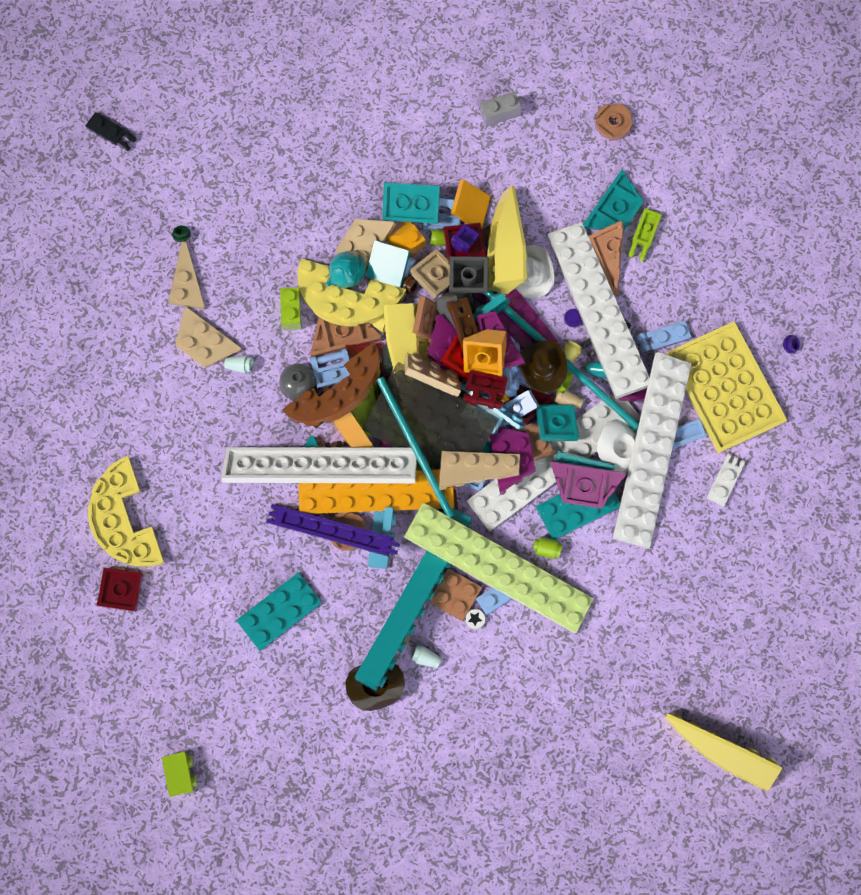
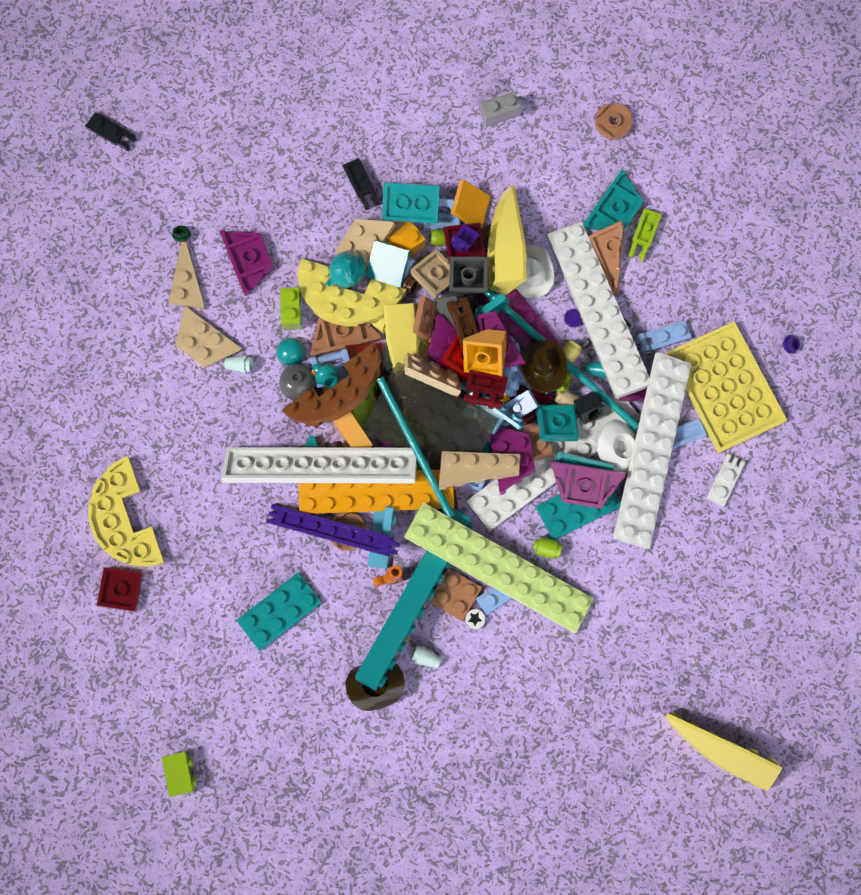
none -> magenta wing [220,230,274,296]
none -> teal hair [276,338,307,366]
none -> teal animal [311,363,339,388]
none -> black hinge [342,158,380,210]
none -> orange bar [373,565,405,588]
none -> black brick [573,391,605,425]

